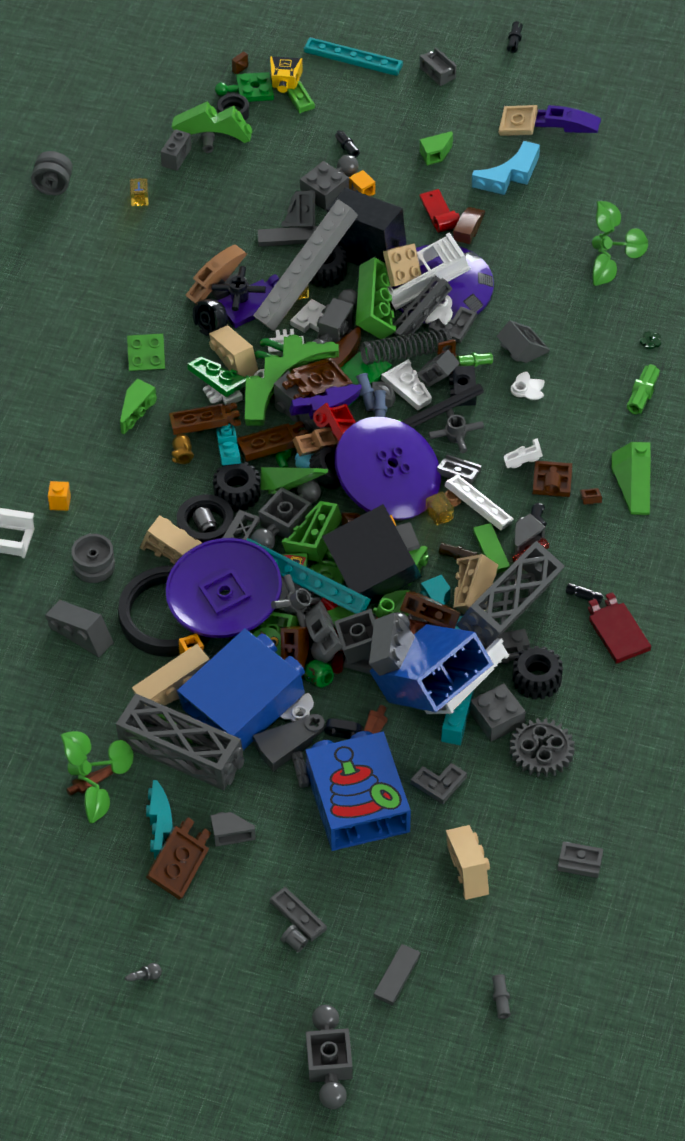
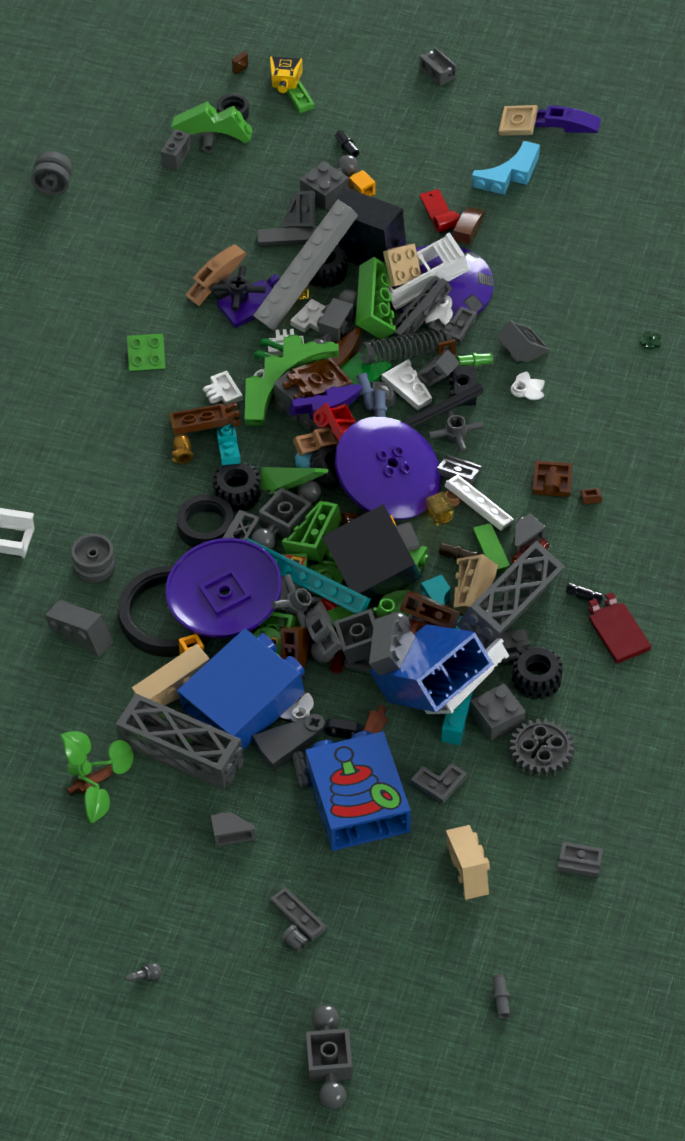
light orange brick [48,481,71,511] -> none
bright green slope [120,378,157,434] -> none
clear yellow brick [130,178,149,206] -> none
tan wedge [140,515,202,564] -> none
teal slope [146,780,173,859] -> none
reddish brown tile [146,817,211,900] -> none
green wing [187,357,250,397] -> none
black cylinder [192,299,228,336] -> none
flat silver brick [192,507,217,533] -> none
tan wedge [209,325,258,377] -> none
green plate [215,72,274,102] -> none
reddish brown tile [237,421,309,462] -> none
green arm [275,448,293,468] -> none
teal tile [304,37,403,76] -> none
green head [304,659,334,688] -> none
dark grey tile [374,944,421,1006] -> none
bright green slope [420,131,453,165] -> none
white wing [504,438,543,468] -> none
black pin [507,21,523,53] -> none
black arm [530,503,547,527] -> none
bright green plant [592,201,648,286] -> none
bright green wedge [612,442,651,515] -> none
bright green piece [627,364,660,415] -> none

